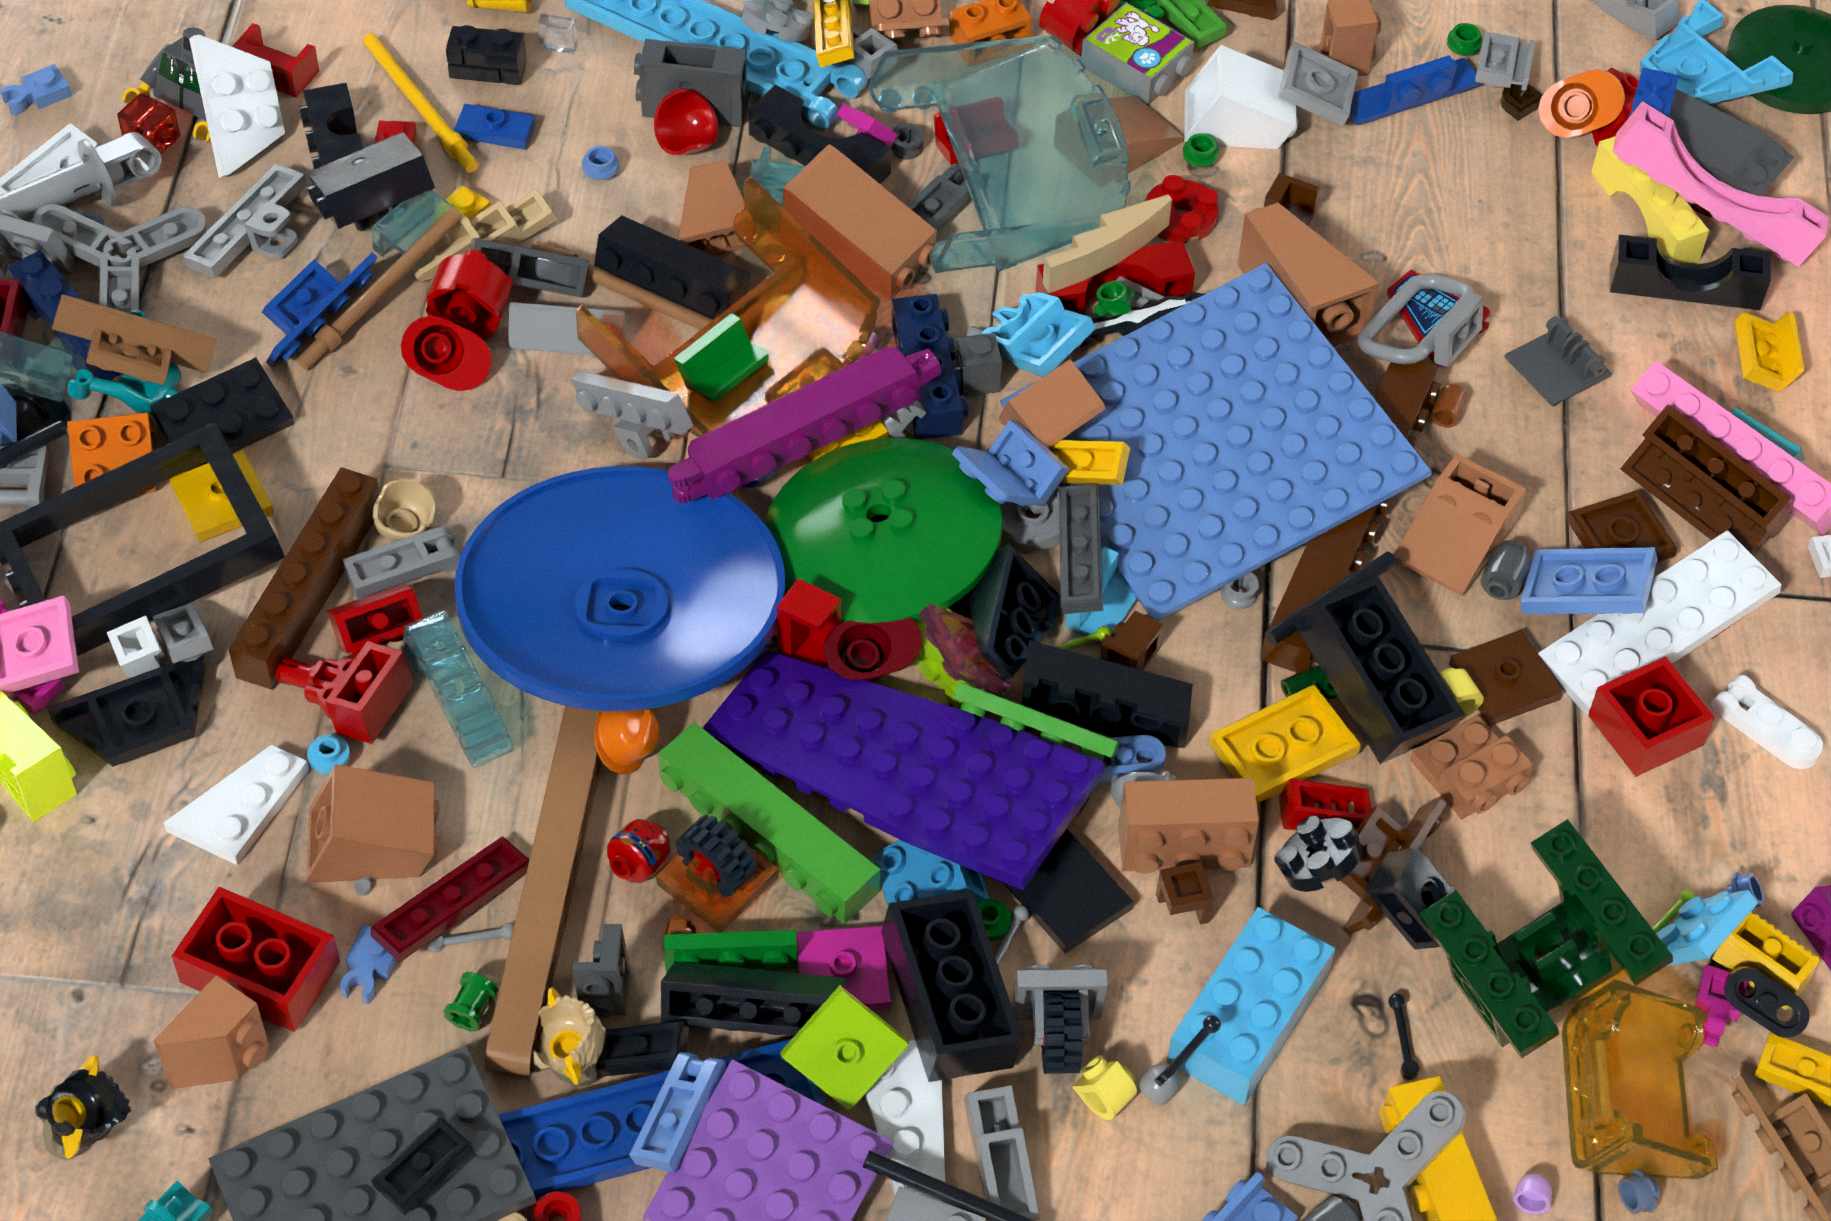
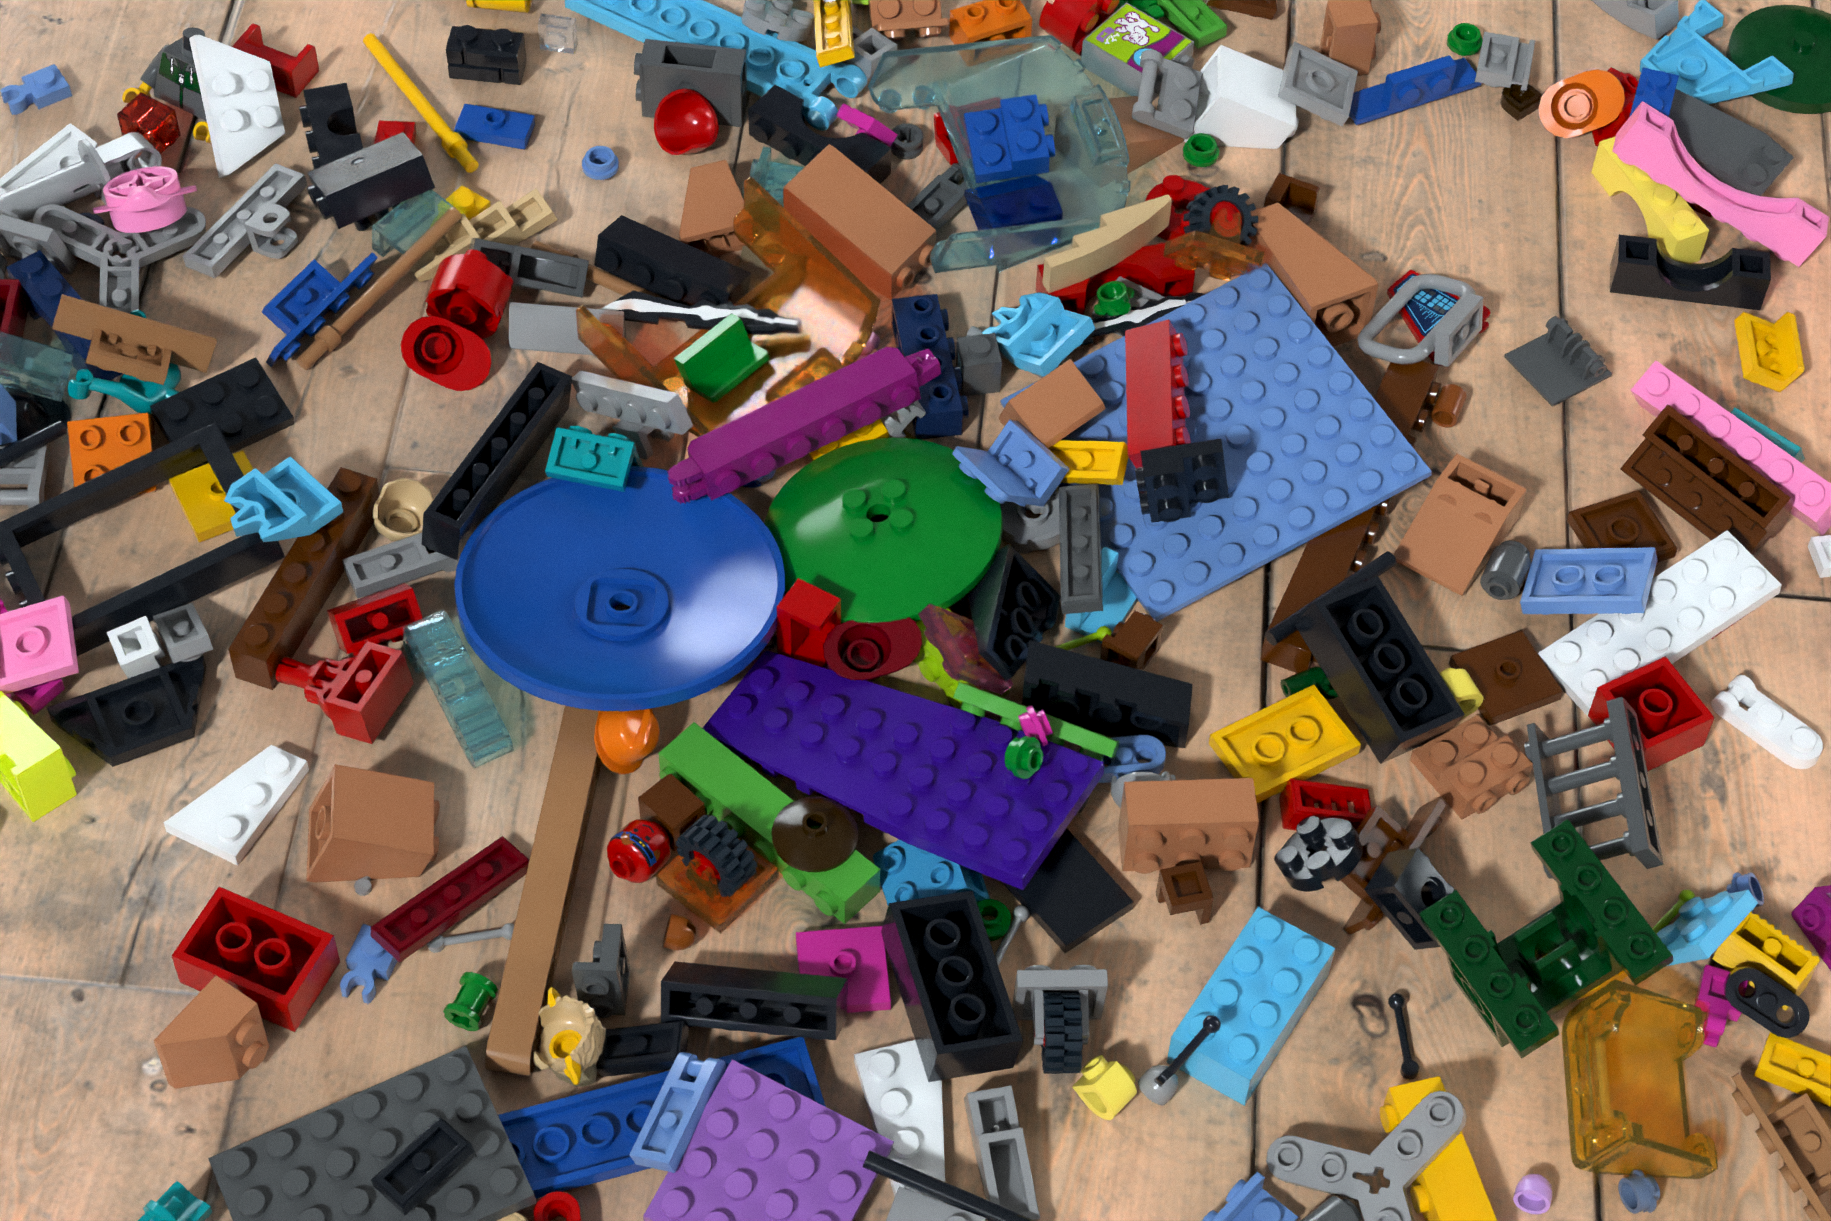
black hair [35,1055,131,1160] -> none
medium azure plate [307,734,350,775] -> none
green plate [664,930,797,972] -> none
lime plate [780,985,909,1111] -> none
light grey bush [1221,572,1259,609] -> none
none -> bright pink piece [93,166,197,233]
none -> medium azure plate [224,457,343,542]
none -> black brick [421,361,572,561]
none -> teal bracket [545,426,644,492]
none -> black sword [601,290,802,335]
none -> reddish brown panel [638,774,705,852]
none -> dark brown dish [772,796,858,872]
none -> blue plate [964,94,1055,183]
none -> clear blue slope [964,175,1063,255]
none -> green plate [1005,736,1043,779]
none -> dark pink plate [1018,705,1053,747]
none -> red brick [1125,319,1191,468]
none -> light grey plate [1132,50,1202,139]
none -> black plate [1135,439,1229,523]
none -> clear orange plate [1163,185,1265,280]
none -> dark grey fence [1524,697,1664,881]

